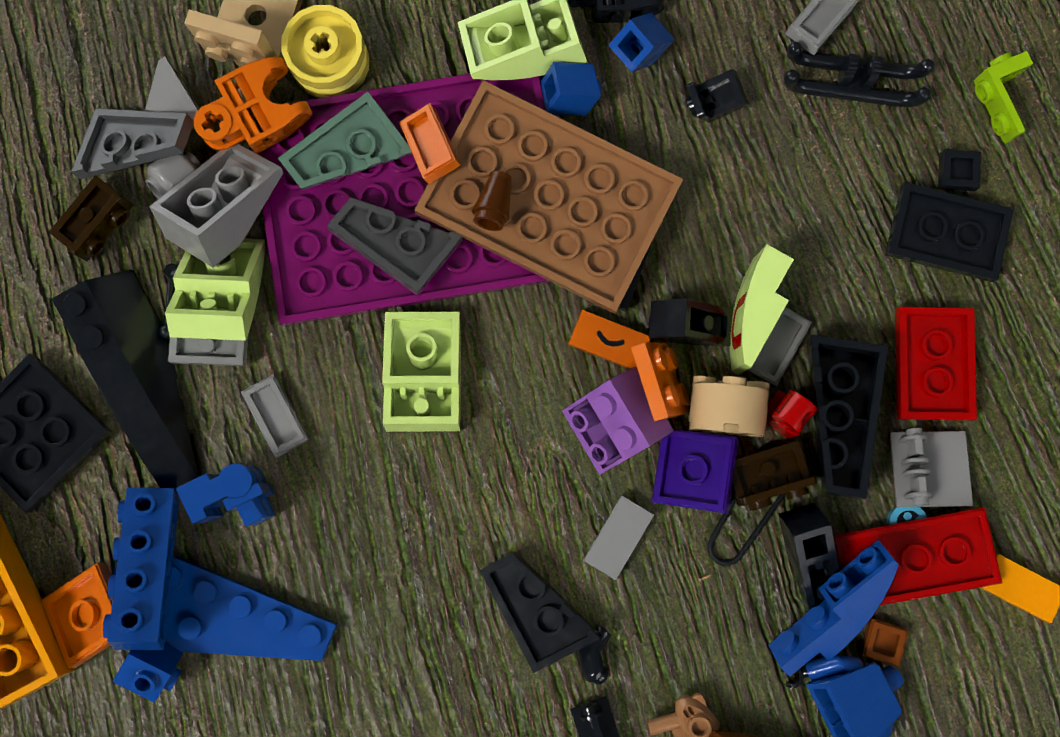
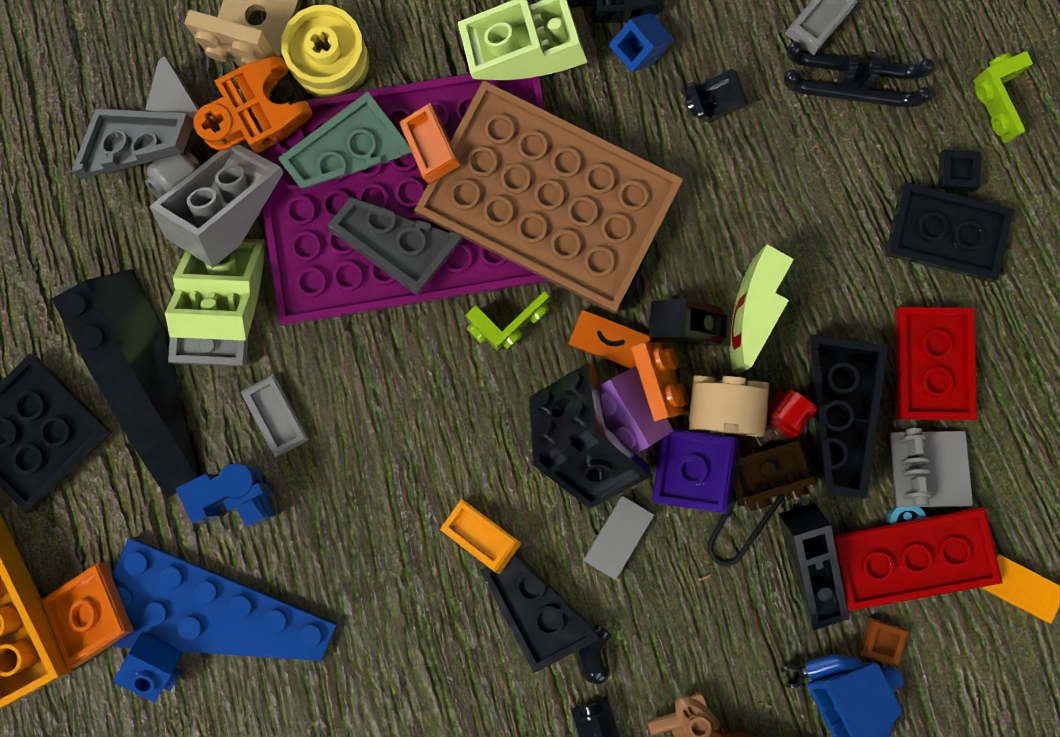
dark brown bracket [48,175,134,262] -> none
blue brick [103,488,179,650] -> none
black hinge [159,263,178,339] -> none
yellowish green slope [382,312,461,432] -> none
reddish brown cone [472,171,512,231] -> none
blue brick [540,62,601,116] -> none
light grey tile [746,307,812,387] -> none
blue slope [768,540,899,677] -> none
none -> light orange tile [439,499,521,574]
none -> lime bracket [465,291,550,352]
none -> black bracket [529,362,651,509]

